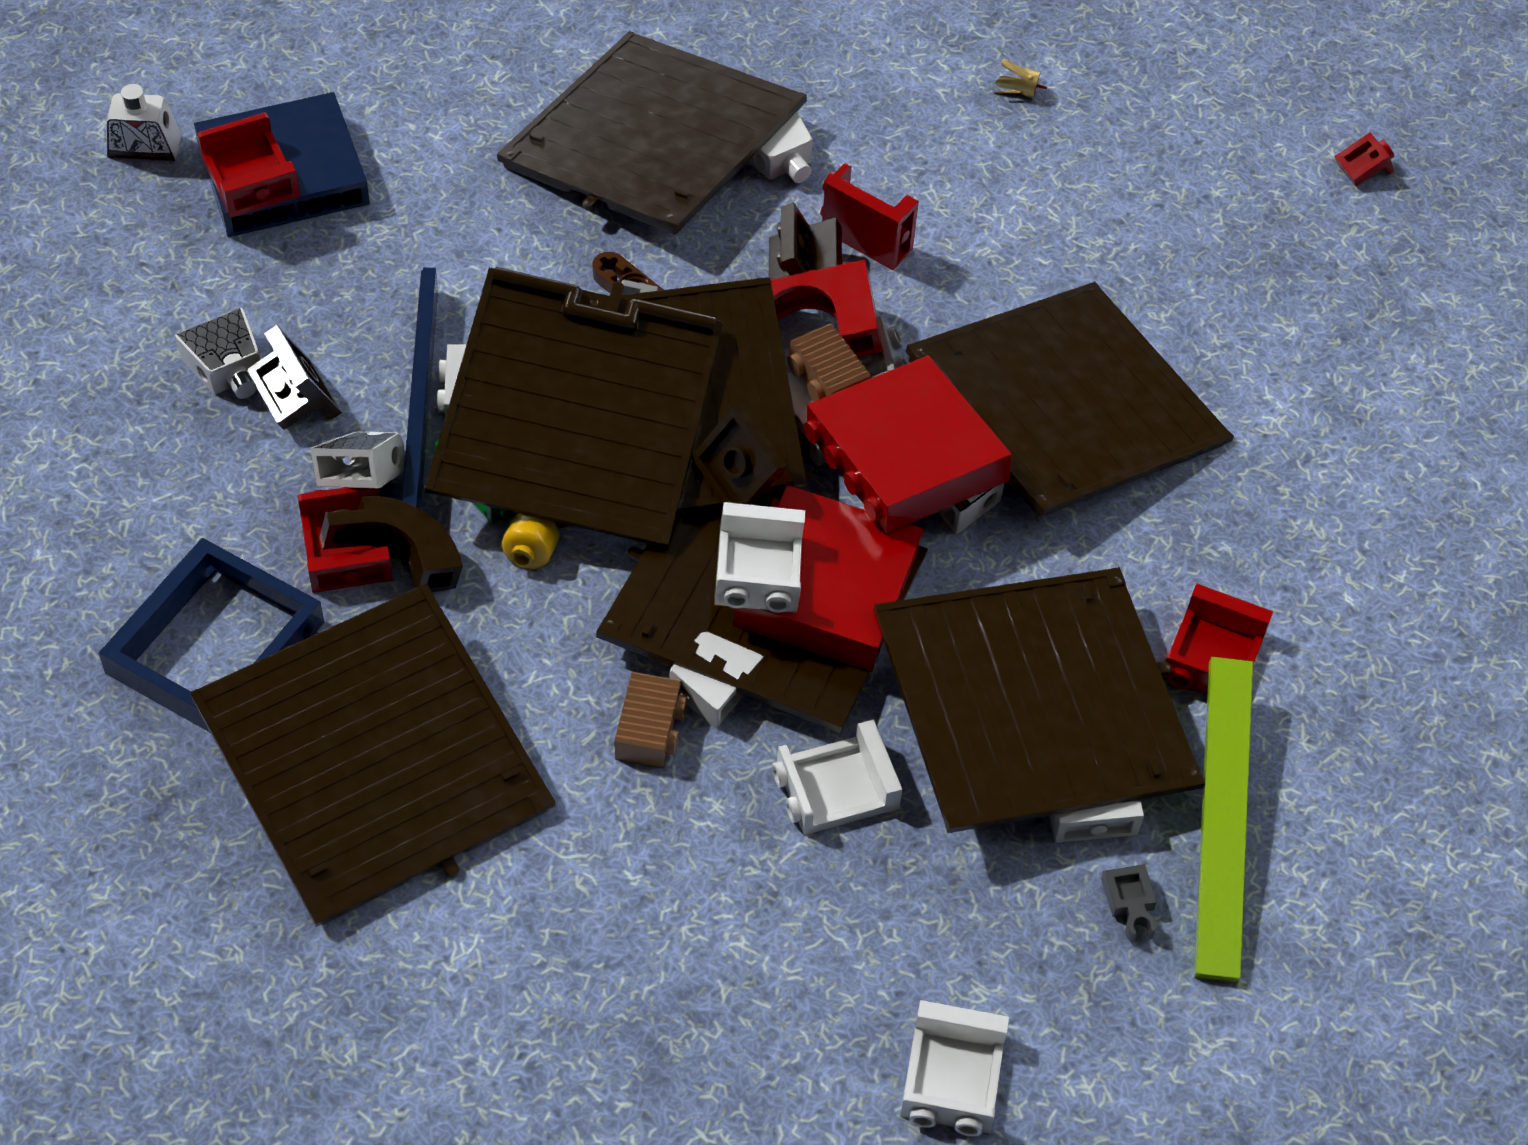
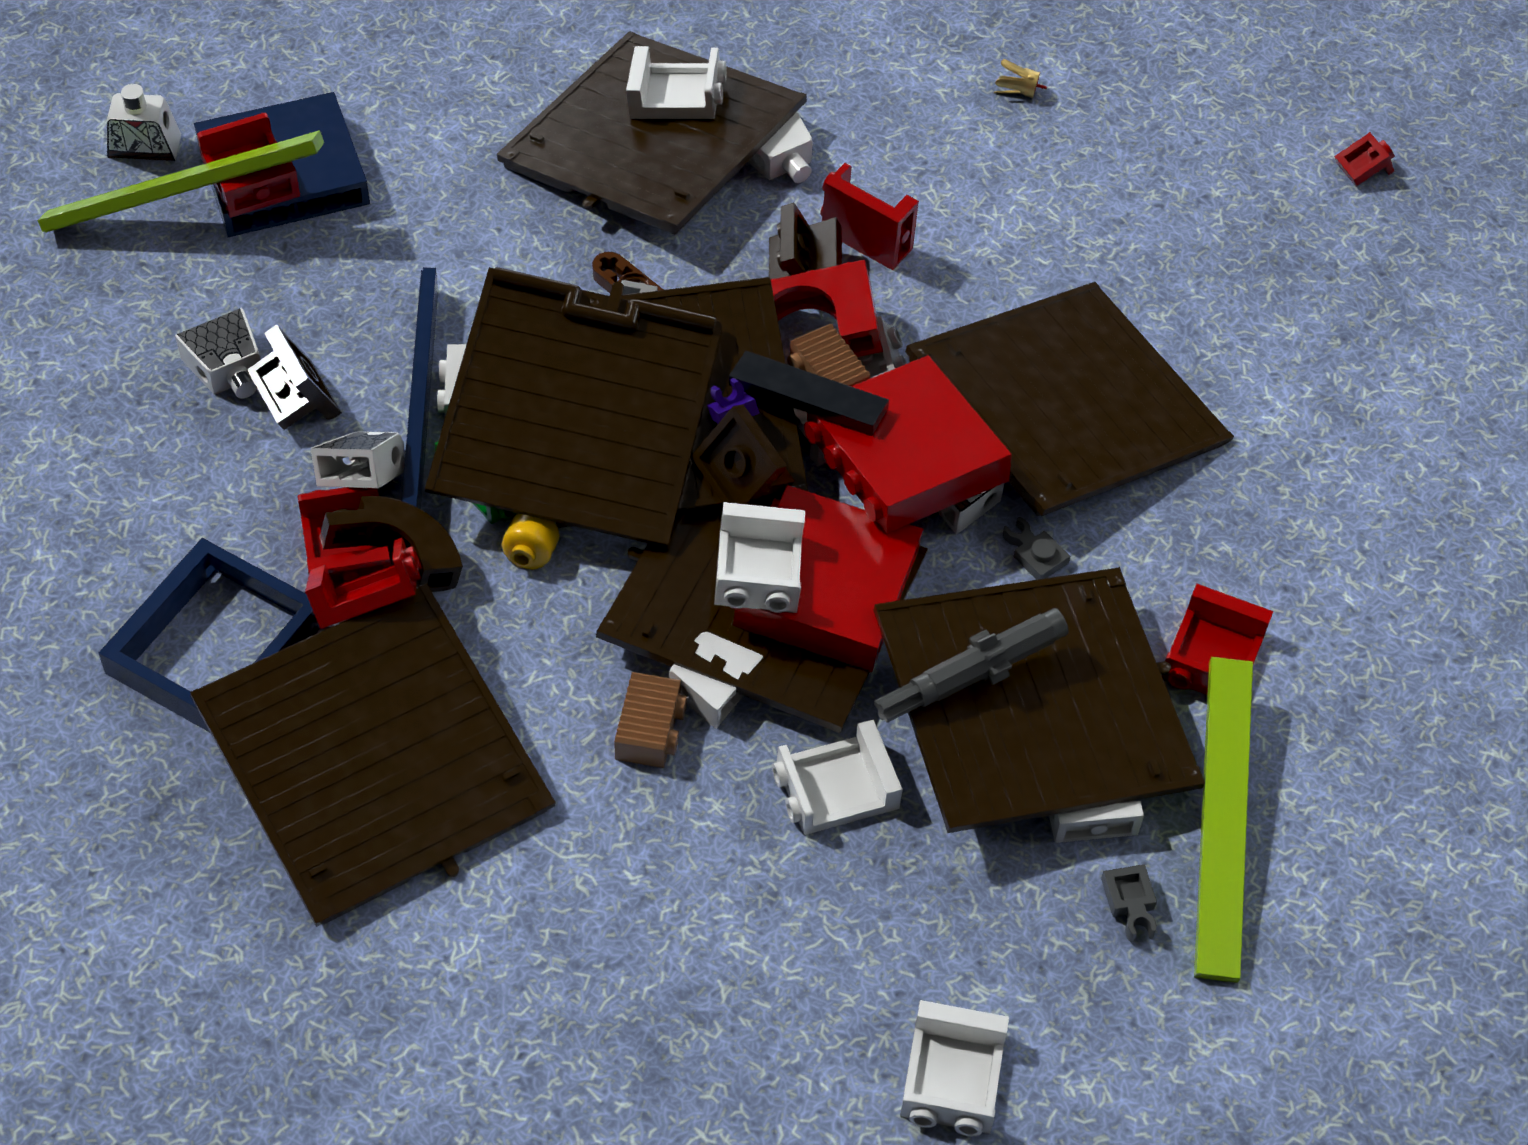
none -> lime tile [37,130,324,233]
none -> red panel [305,538,421,629]
none -> white panel [626,46,727,119]
none -> dark purple tile [707,378,759,424]
none -> black tile [729,351,889,435]
none -> dark grey piece [874,608,1069,723]
none -> dark grey plate [1003,517,1071,580]

